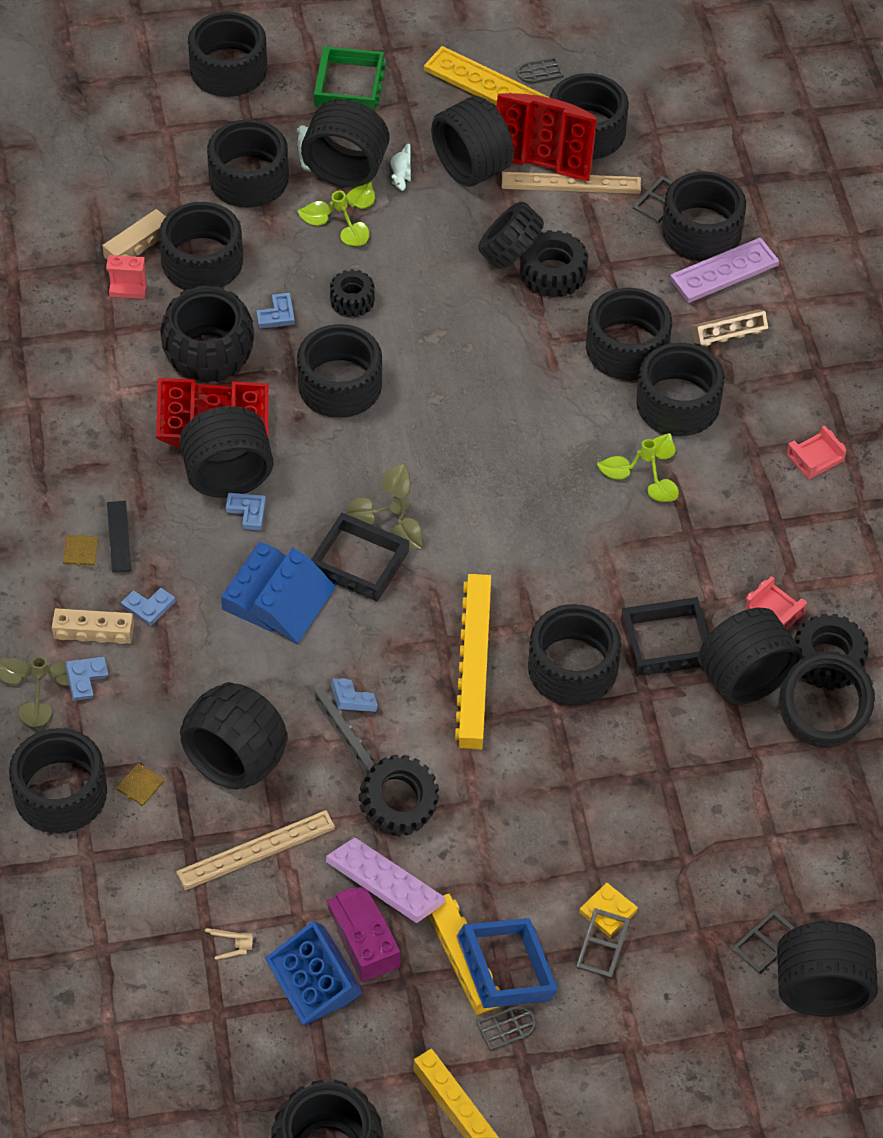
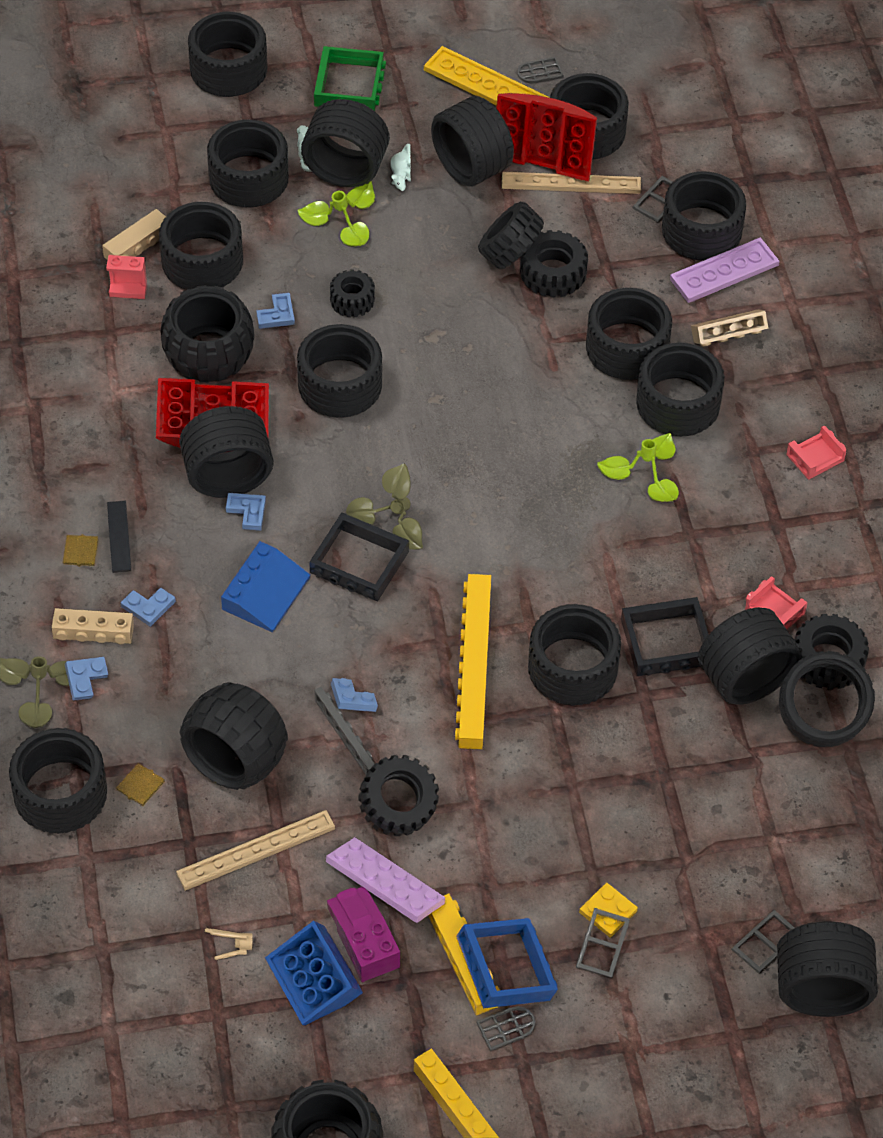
blue slope [248,547,336,644] -> none

